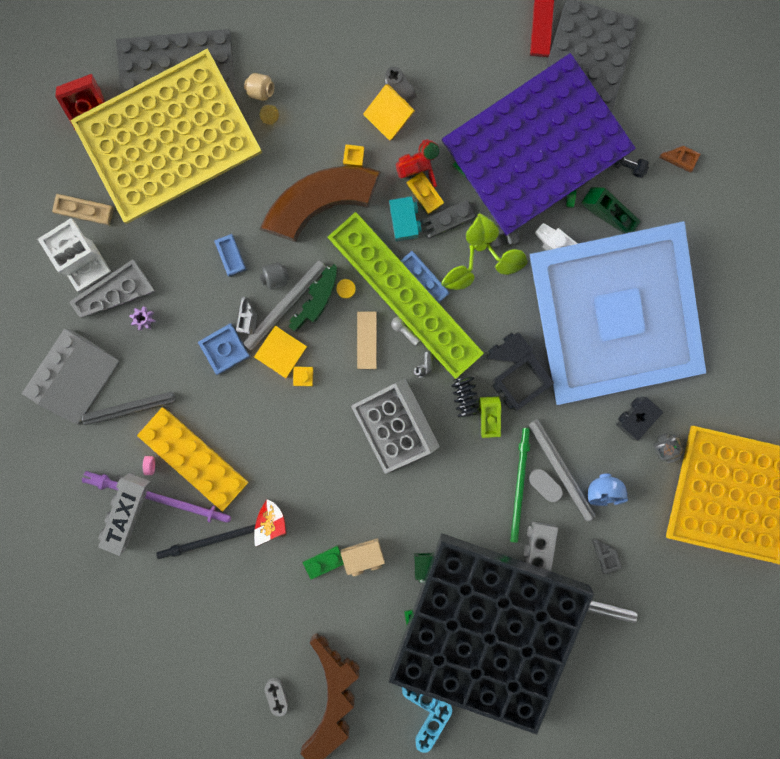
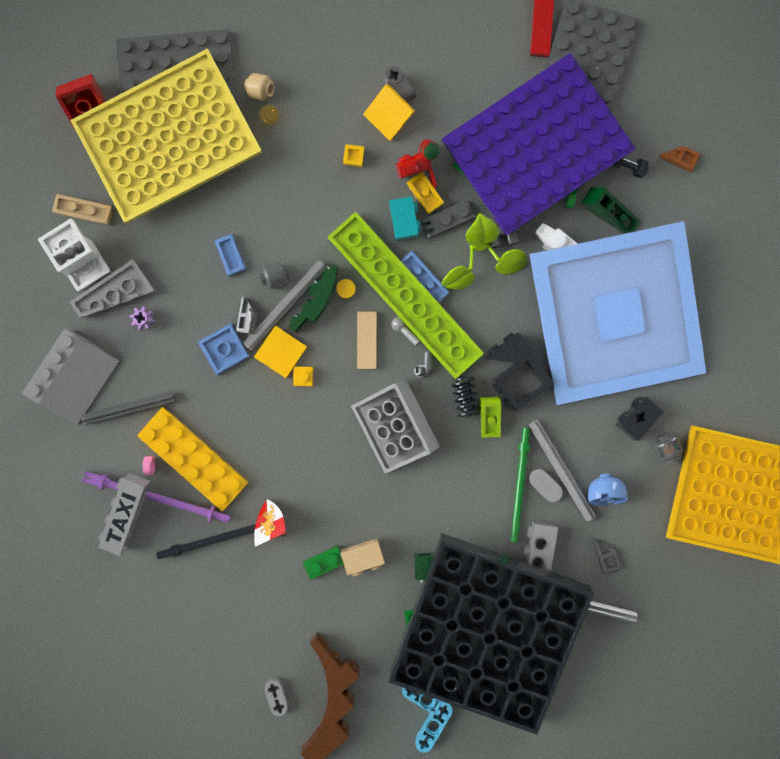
reddish brown brick [260,166,381,242] -> none

